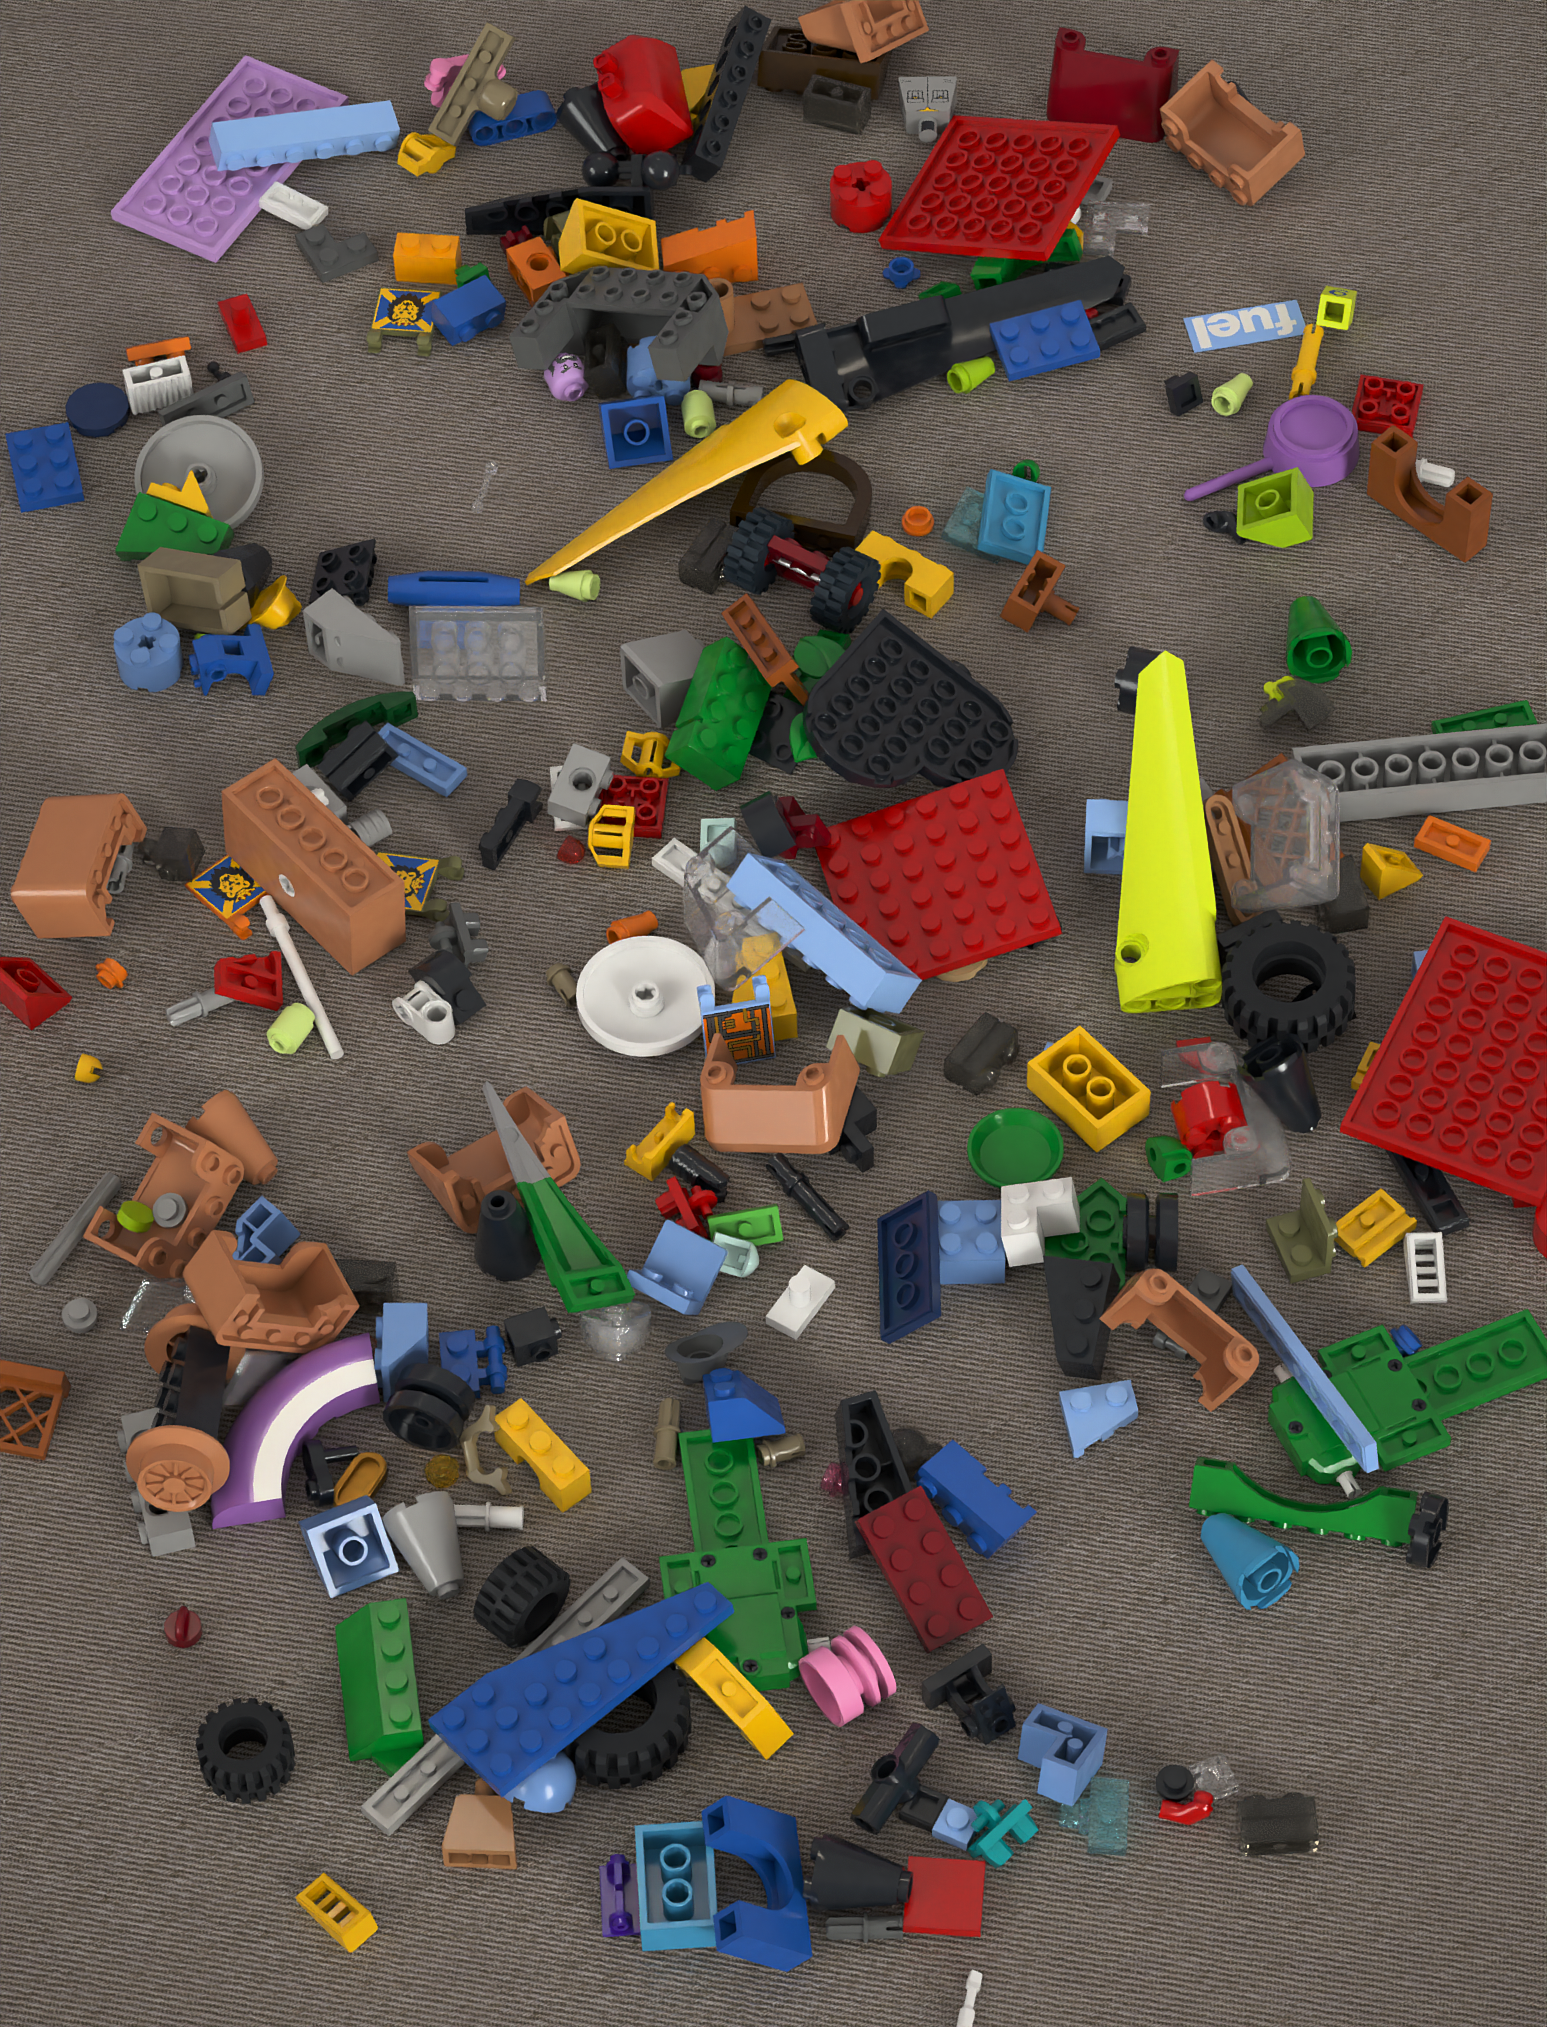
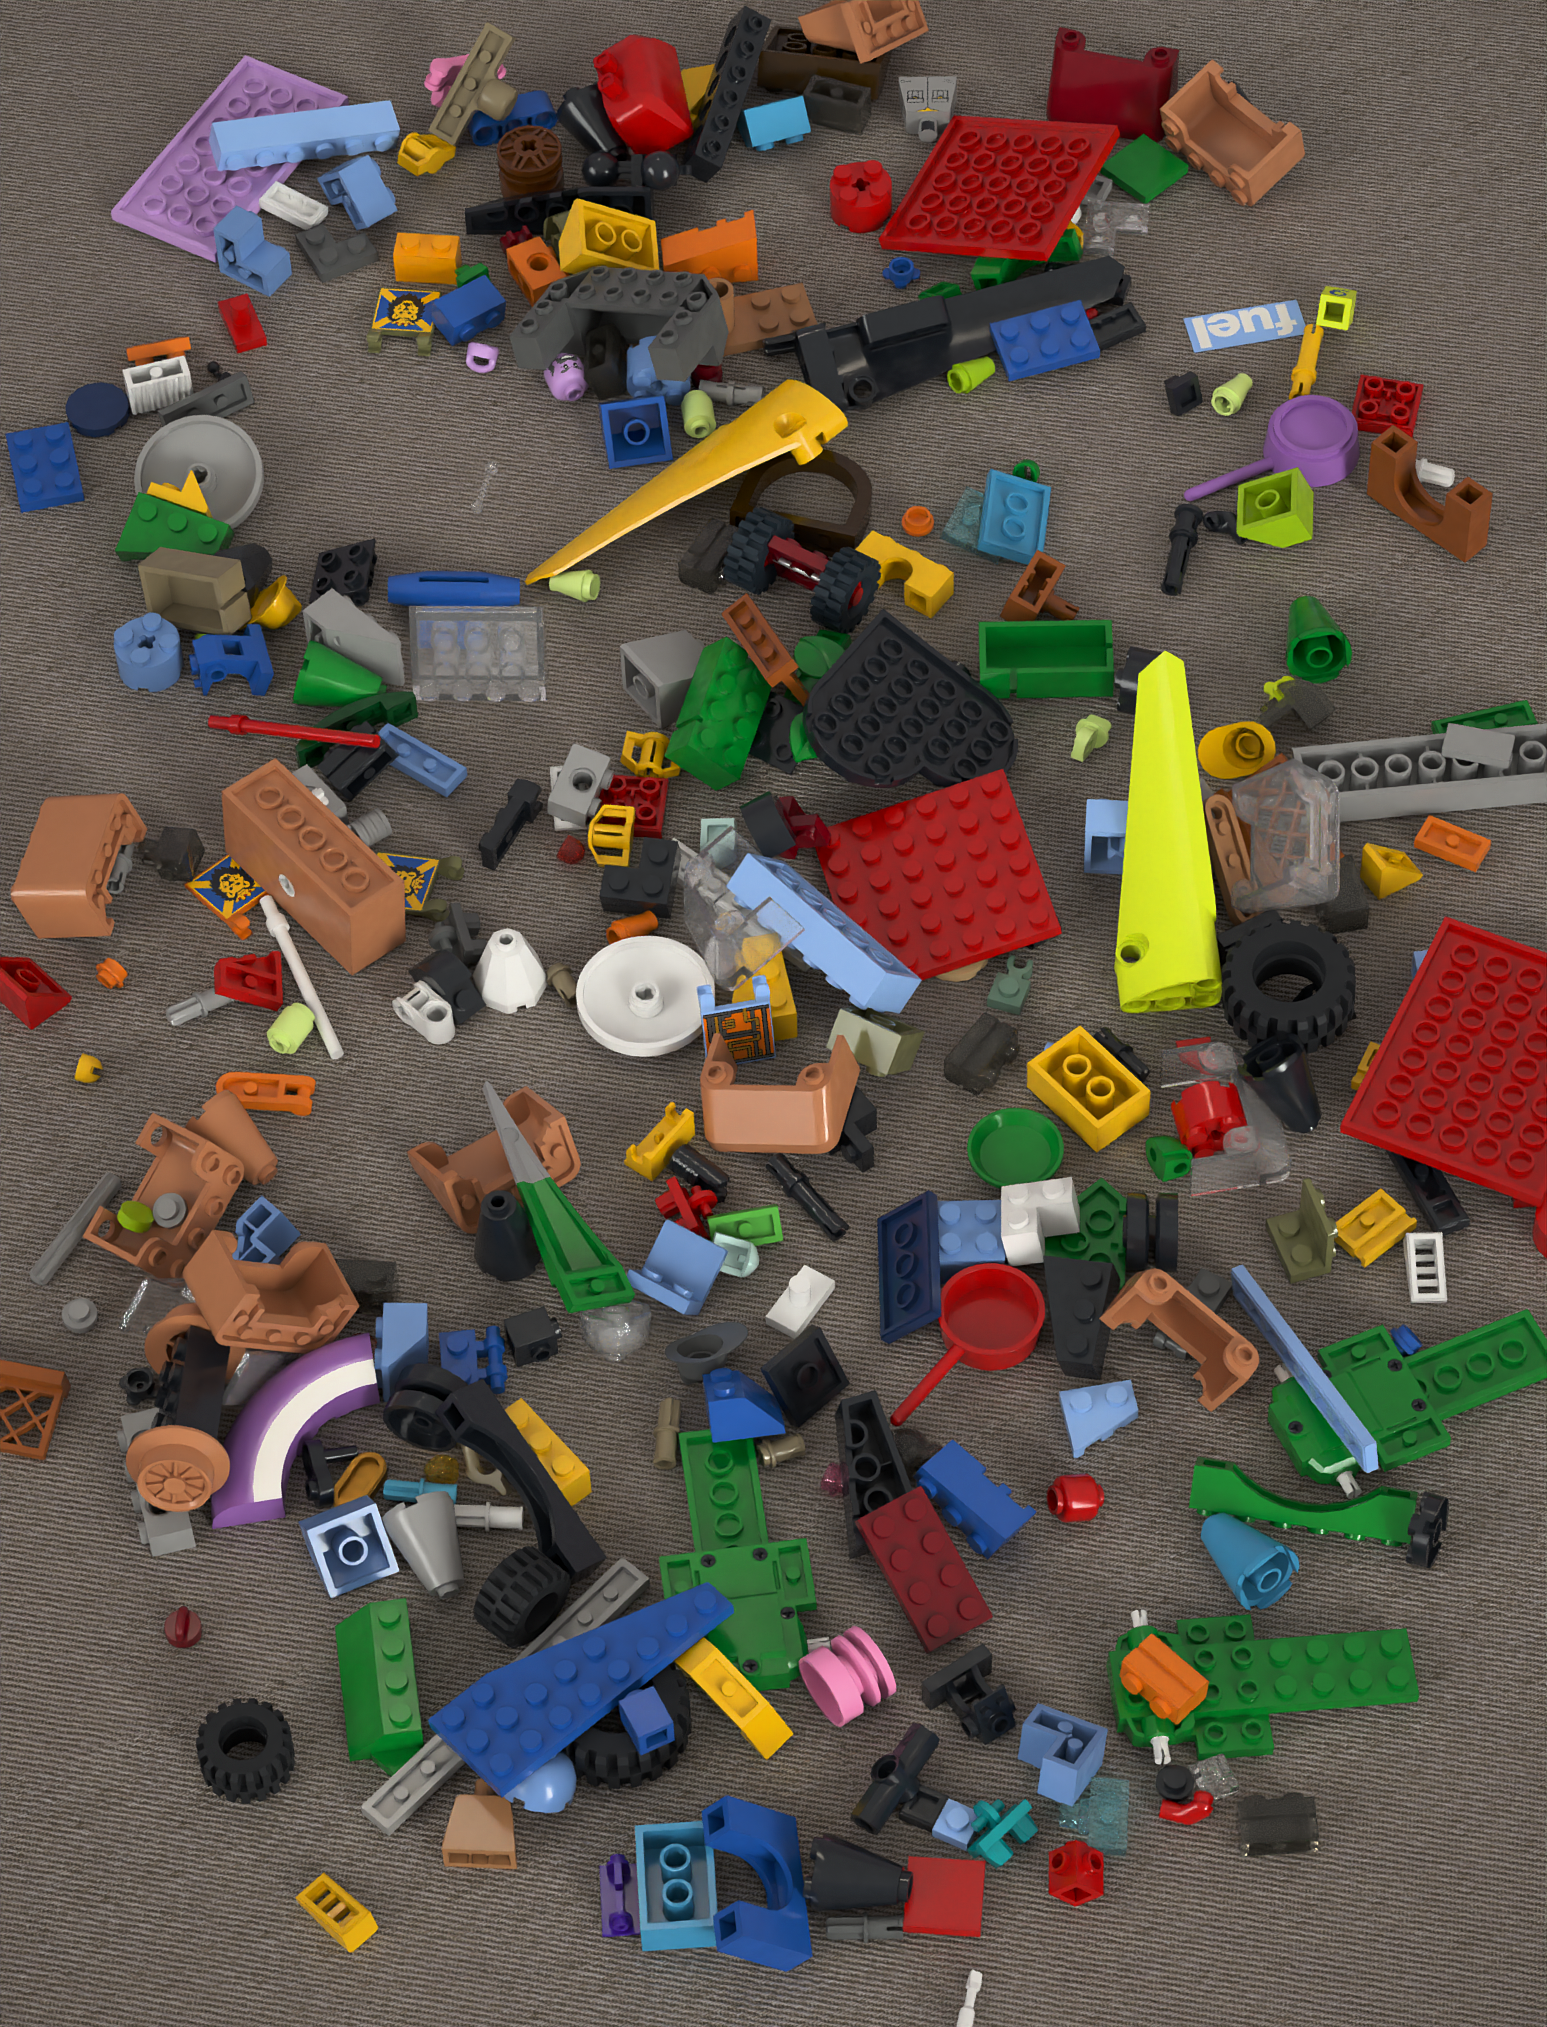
none -> black plate [119,1368,160,1406]
none -> red bar [208,714,380,748]
none -> medium blue brick [213,205,292,297]
none -> orange plate [216,1072,316,1116]
none -> green cone [293,640,387,708]
none -> medium blue brick [317,155,397,230]
none -> medium azure axle [383,1478,457,1505]
none -> black arch [435,1379,607,1586]
none -> lavender tile [466,342,499,373]
none -> white cone [473,928,548,1014]
none -> reddish brown wheel [497,125,565,198]
none -> black brick [599,837,681,919]
none -> blue brick [619,1686,675,1756]
none -> dark azure slope [736,96,811,152]
none -> black tile [760,1324,850,1428]
none -> red piece [890,1263,1045,1427]
none -> green piece [978,620,1114,699]
none -> sand green plate [987,955,1033,1015]
none -> red head [1046,1473,1104,1523]
none -> red brick [1049,1840,1104,1907]
none -> yellowish green piece [1071,714,1112,762]
none -> black axle [1093,1027,1150,1083]
none -> green tile [1100,134,1188,204]
none -> green piece [1106,1610,1419,1765]
none -> orange brick [1120,1634,1209,1725]
none -> black pin [1161,504,1204,596]
none -> yellow piece [1198,721,1276,779]
none -> light grey tile [1441,723,1515,769]

